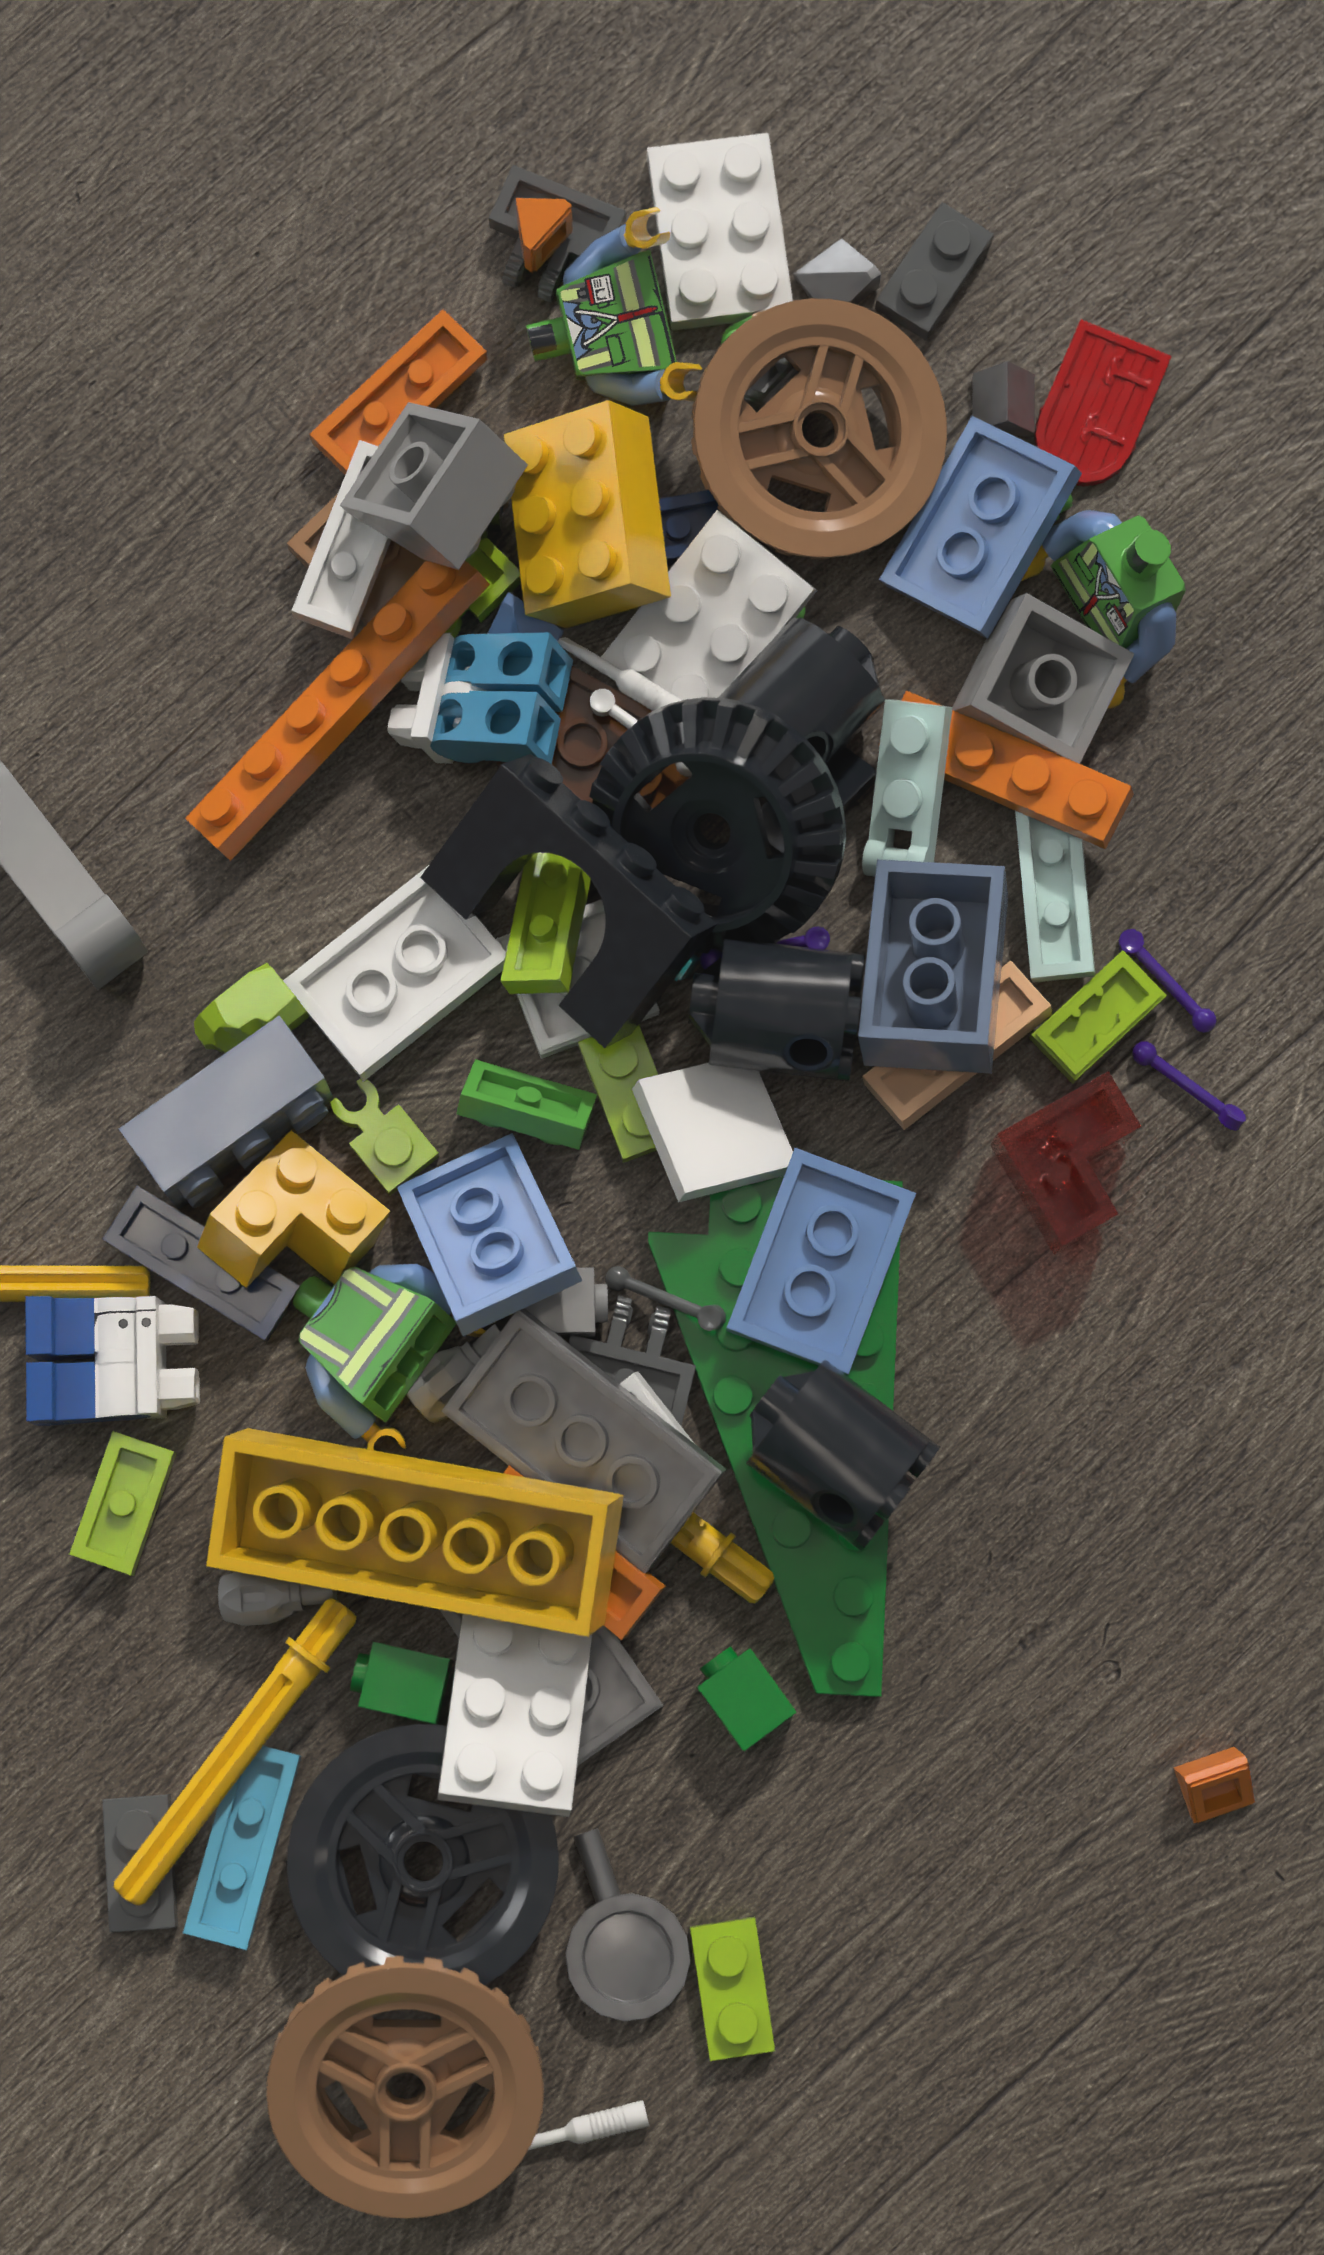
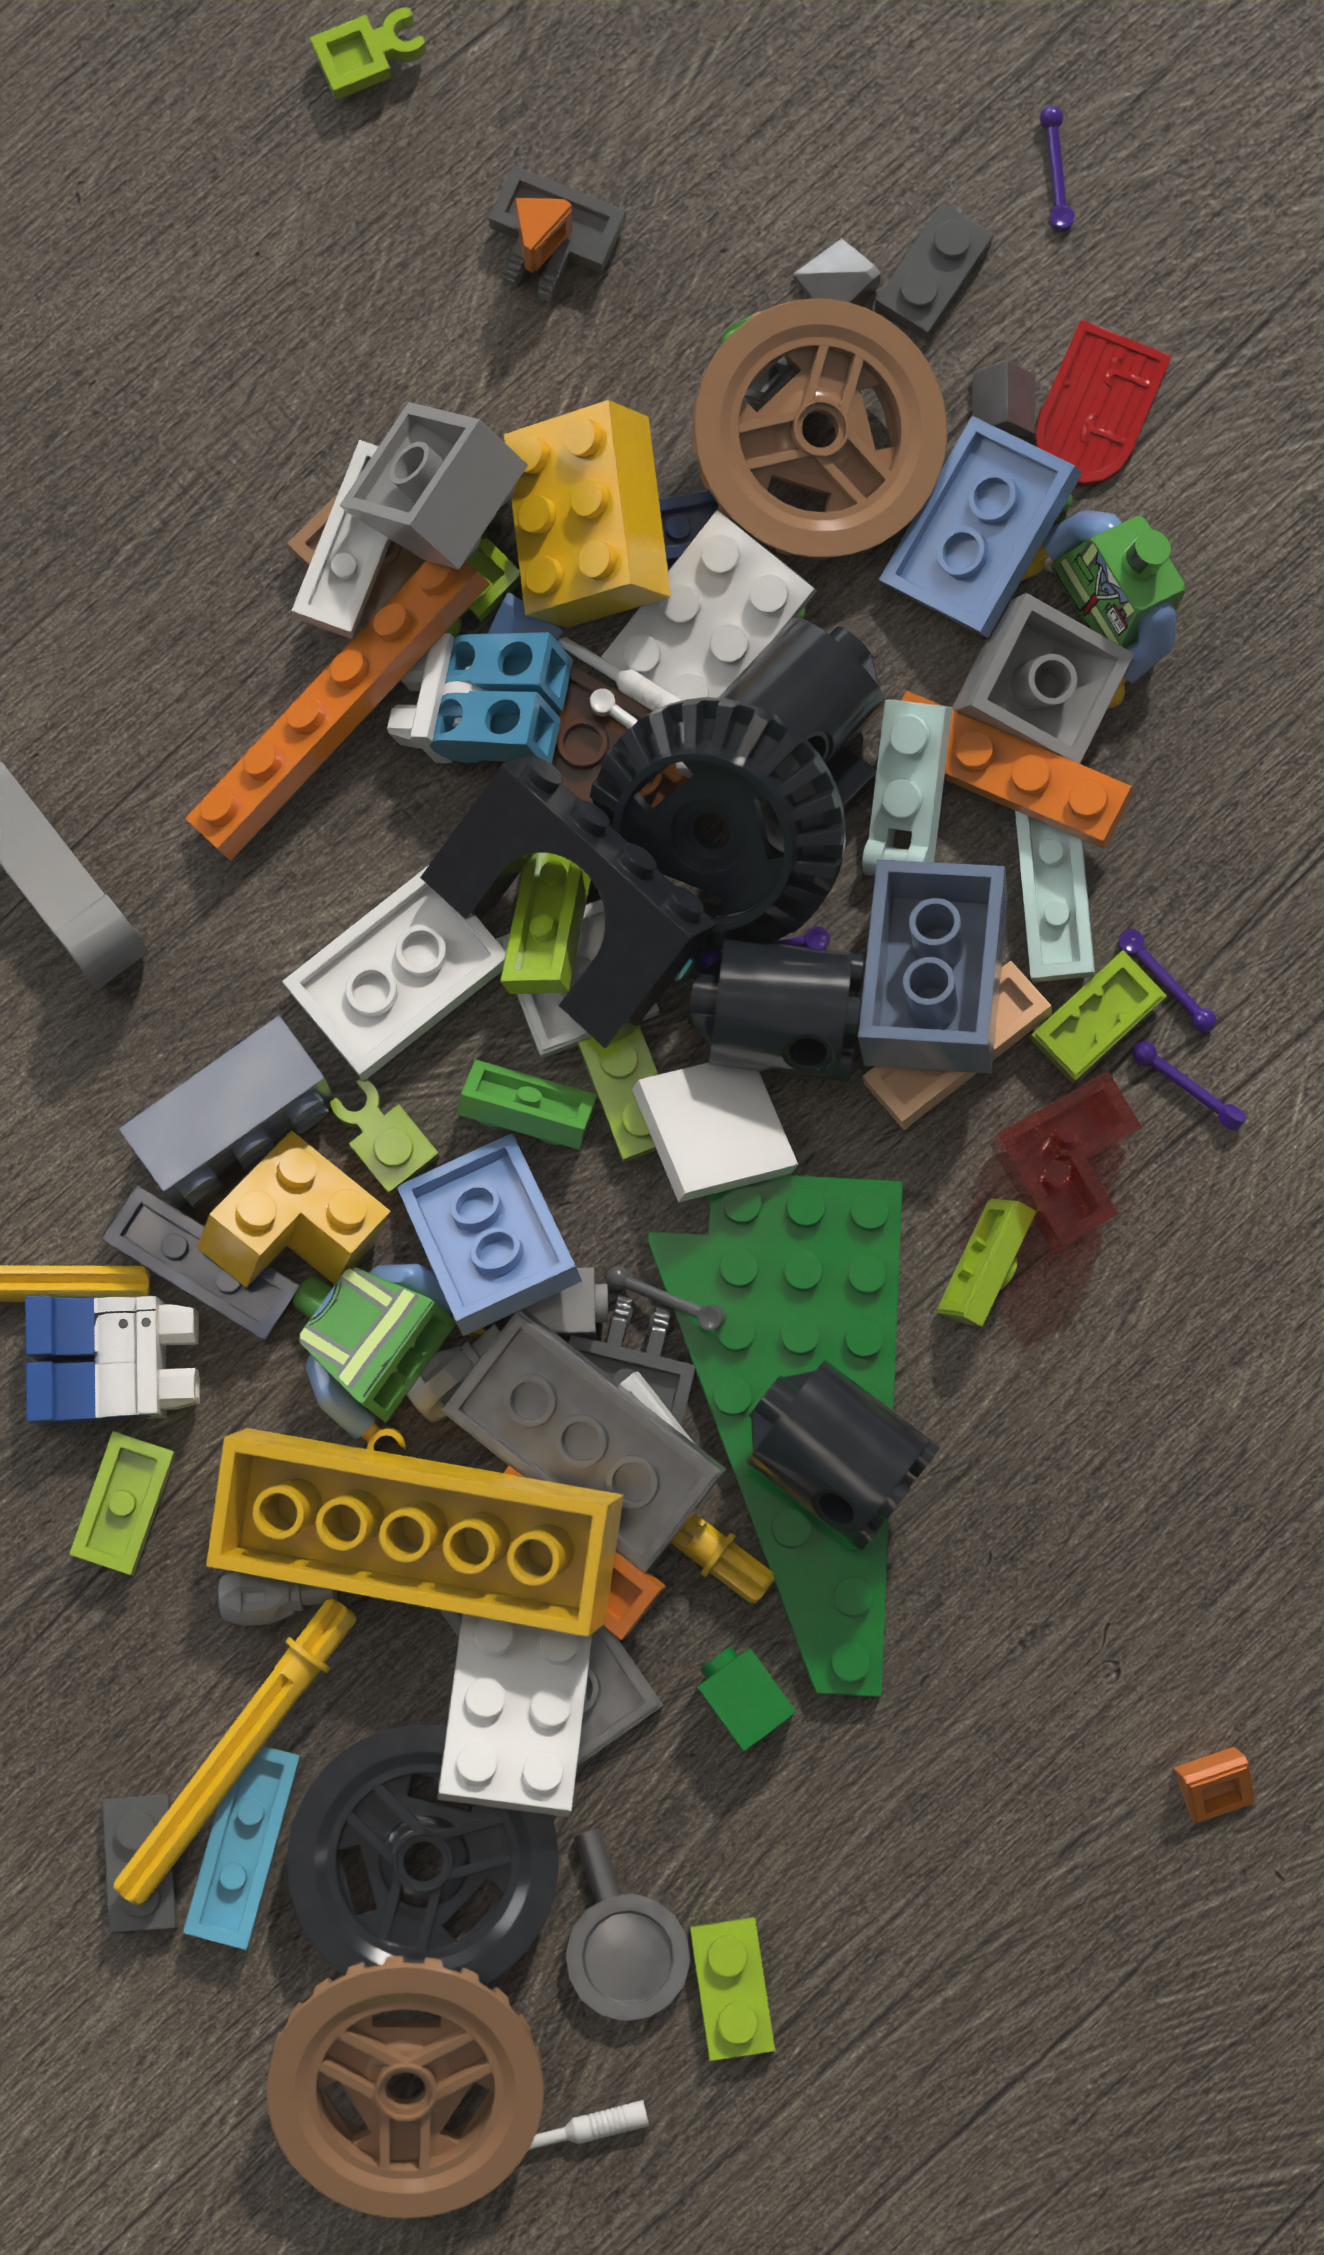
lime rock [194,963,309,1053] -> none
orange plate [309,309,487,475] -> none
green brick [350,1642,453,1724] -> none
torso [526,207,702,406] -> none
white plate [647,133,793,331] -> none
medium blue plate [726,1148,916,1376] -> none
none -> lime plate [310,8,426,101]
none -> lime plate [937,1199,1037,1327]
none -> dark purple hinge [1040,106,1075,232]

